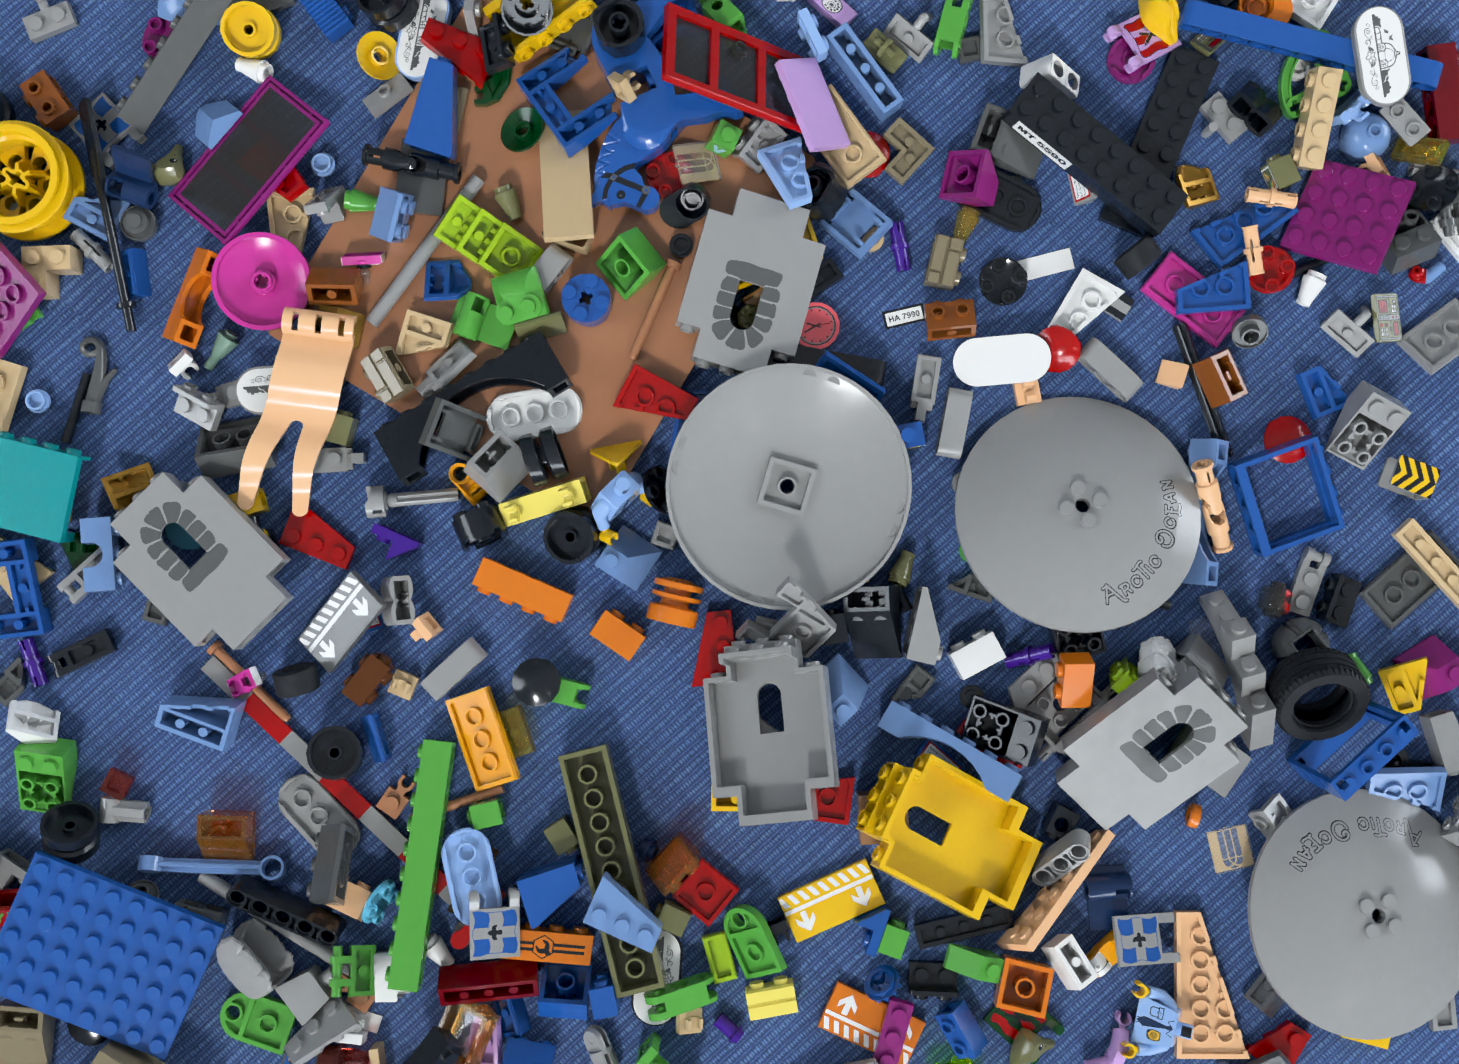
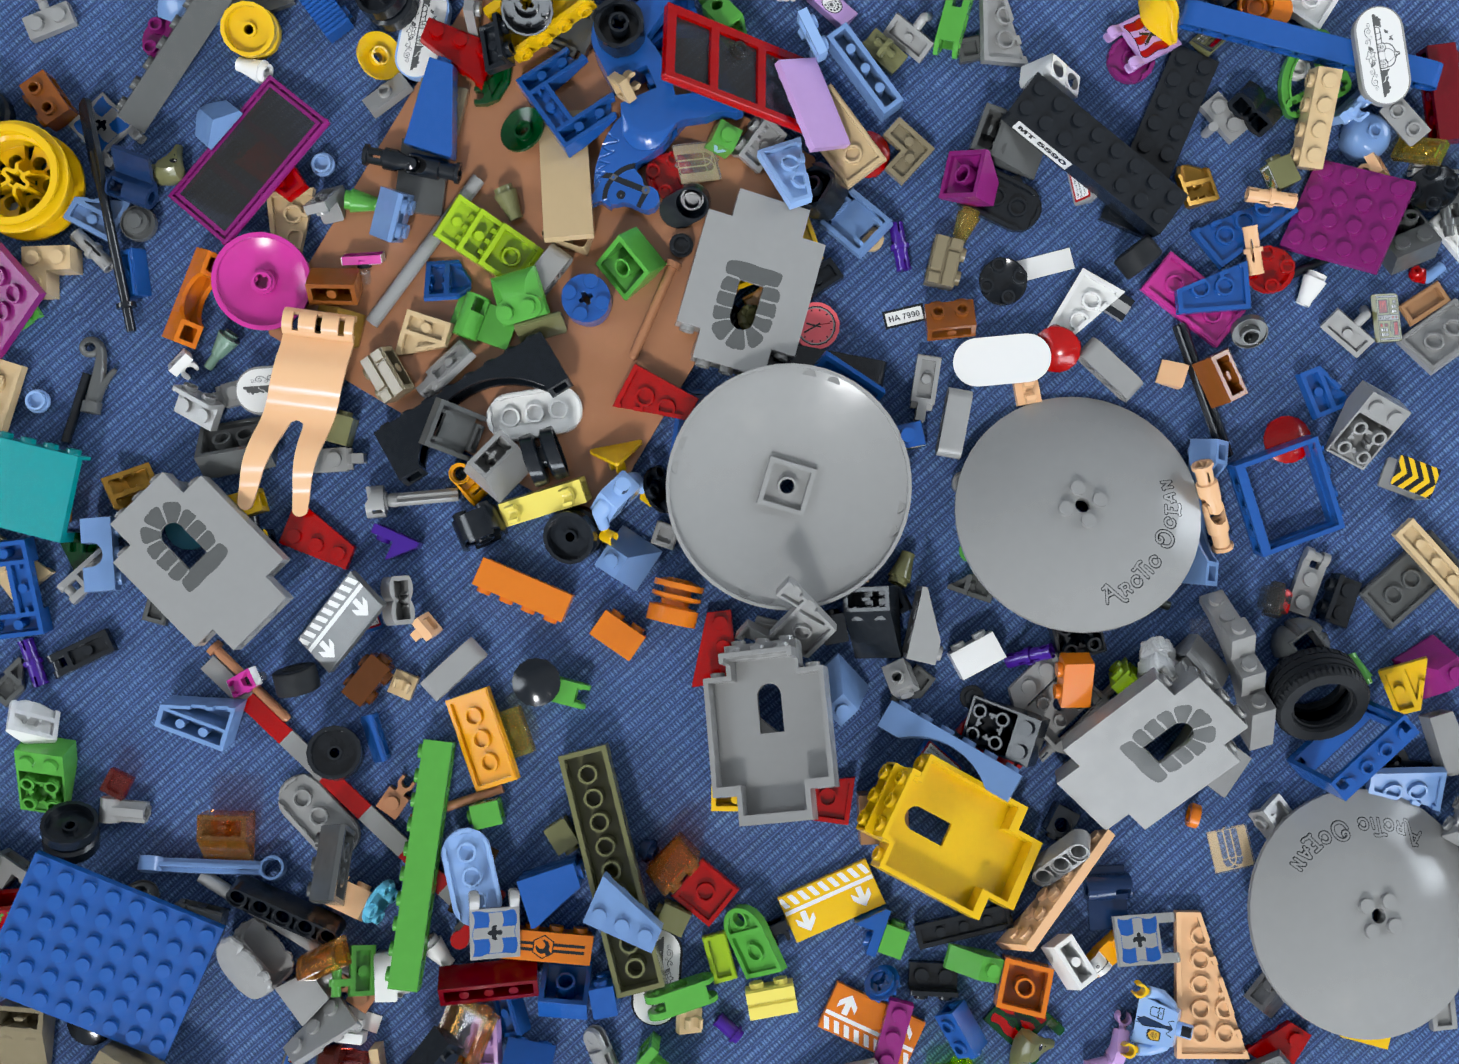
bright green tile [220,991,296,1055] -> none
none -> clear orange brick [296,935,352,981]
none -> light grey brick [881,658,920,699]
none -> medium nougat tile [1399,281,1451,327]

